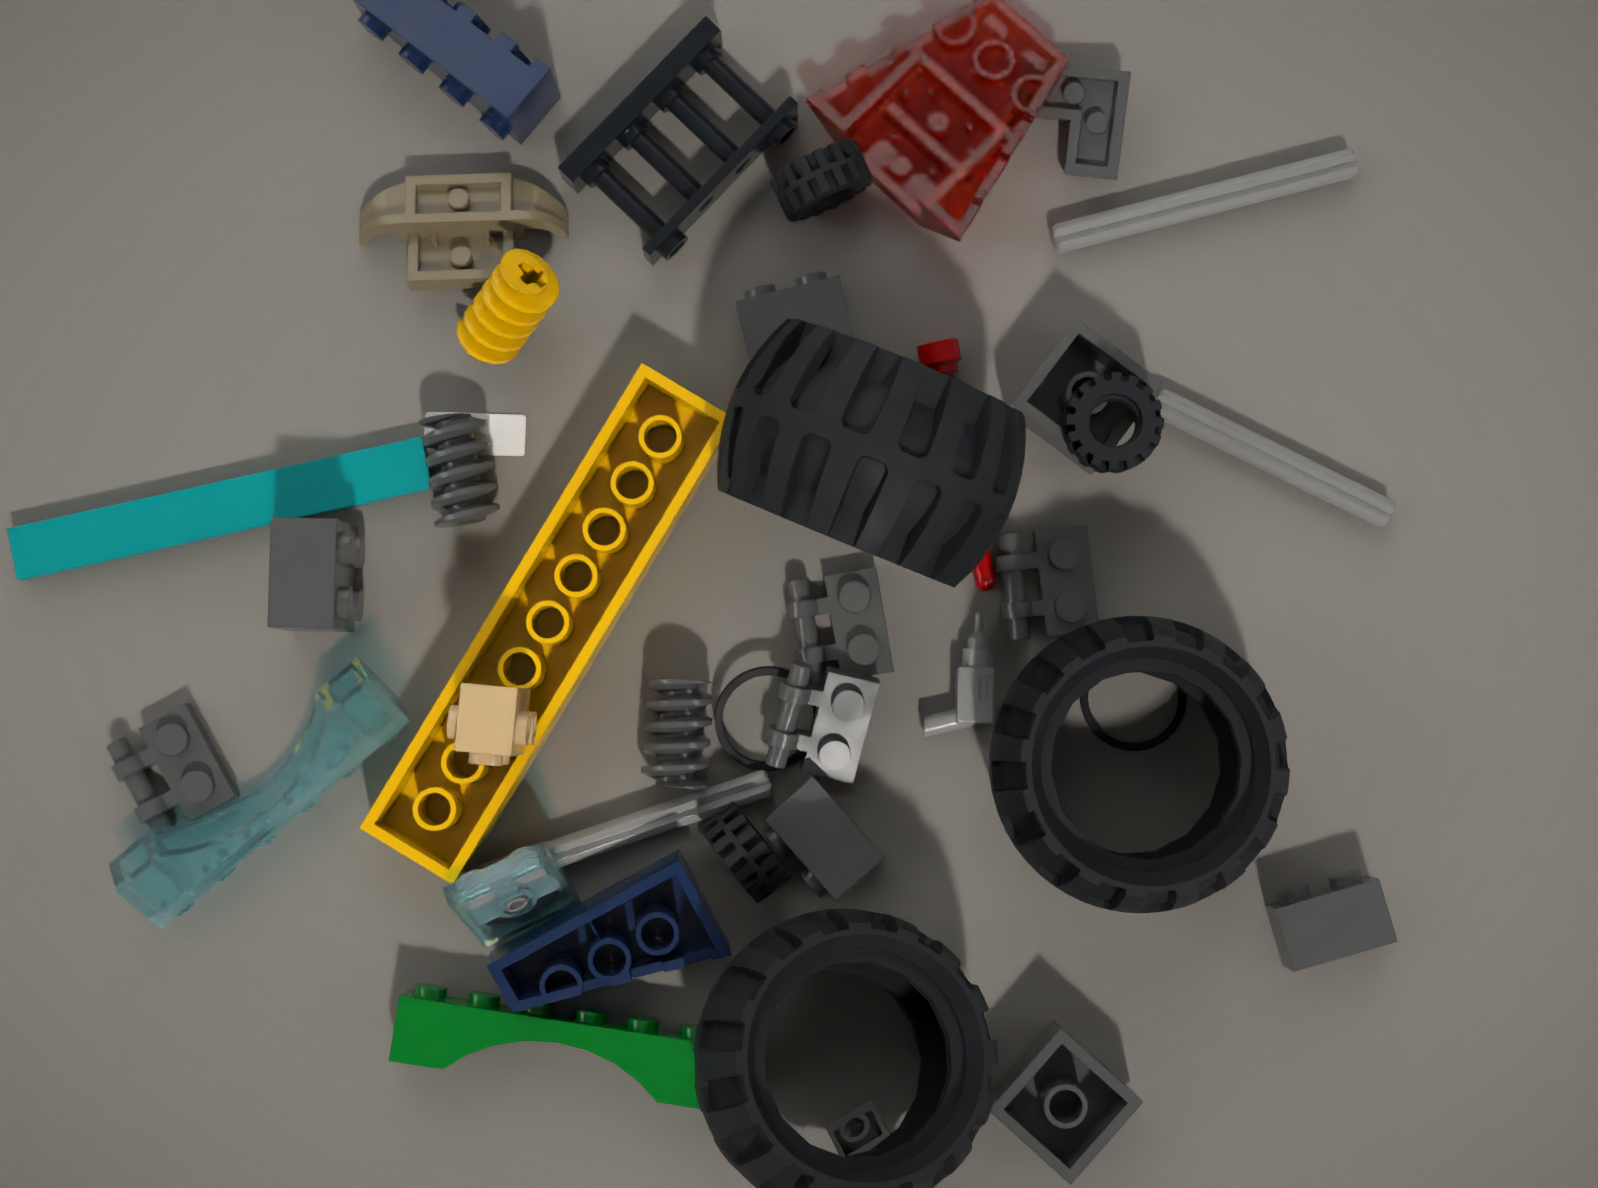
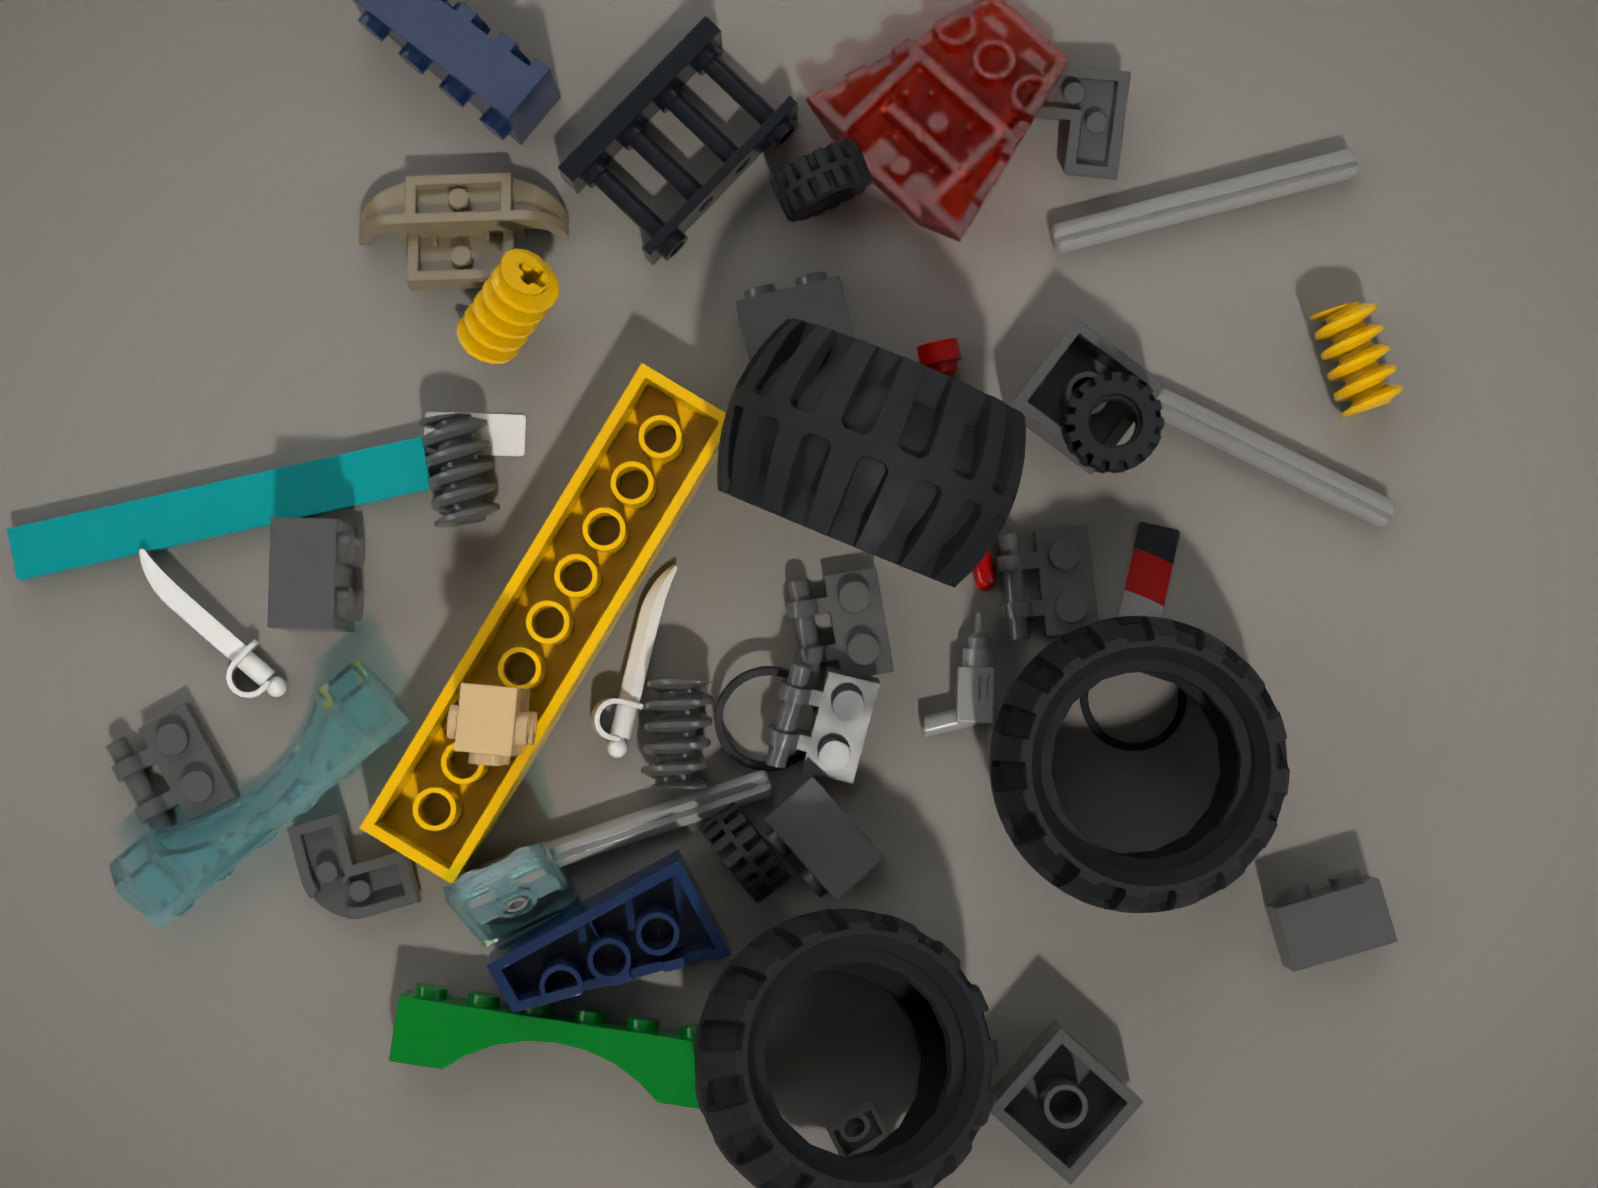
none -> white sword [139,549,287,699]
none -> dark grey plate [287,812,422,919]
none -> white sword [591,565,678,758]
none -> sticker [1118,522,1180,618]
none -> yellow piece [1309,301,1404,419]

